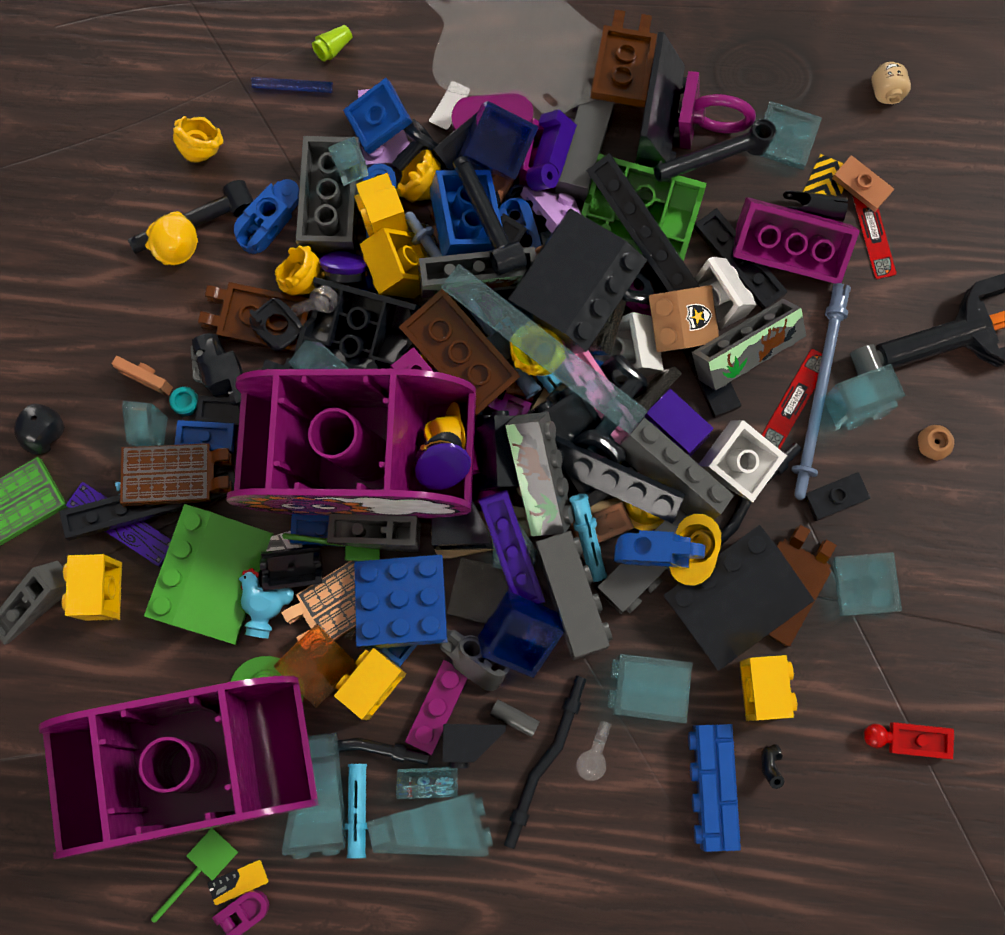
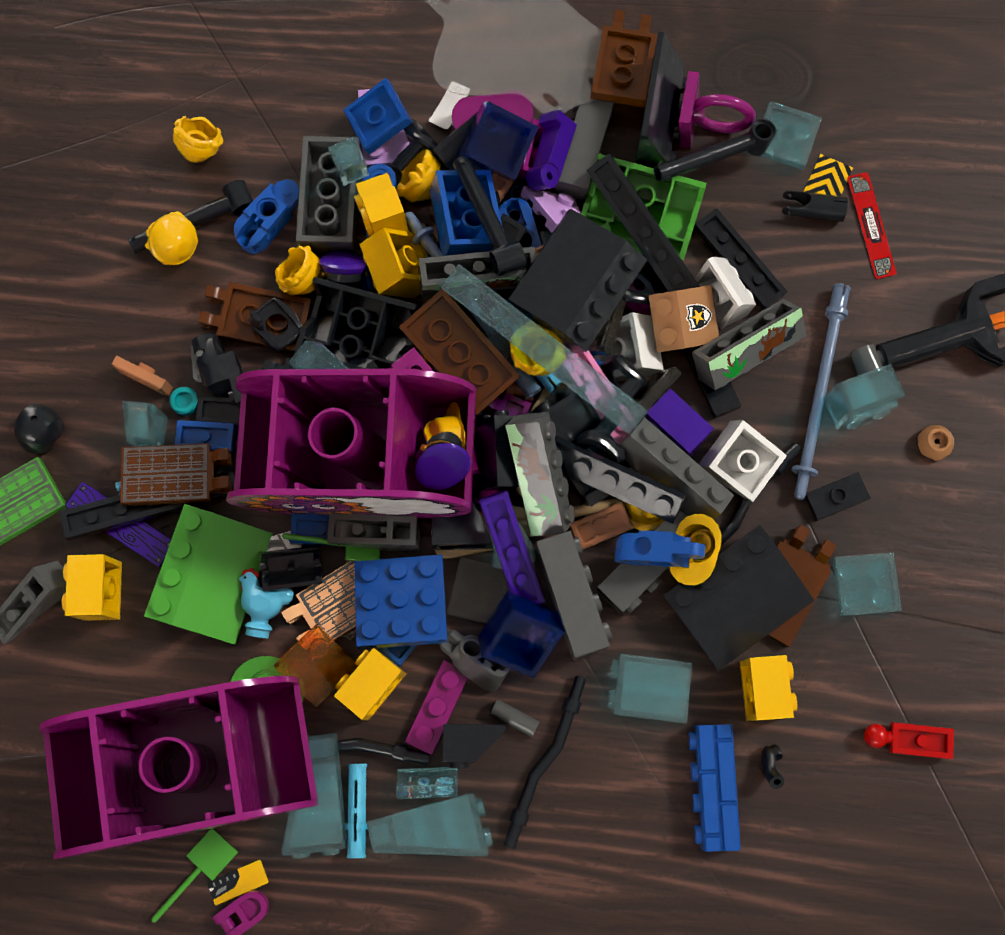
clear blue bar [251,77,333,93] -> none
clear plate [292,285,338,315] -> none
lime cone [312,25,353,61] -> none
medium azure pin [569,494,607,582] -> none
clear plate [576,721,612,781] -> none
magenta slope [733,197,860,284] -> none
sticker [762,349,822,450] -> none
nougat plate [832,155,894,212] -> none
tan head [872,62,911,104] -> none

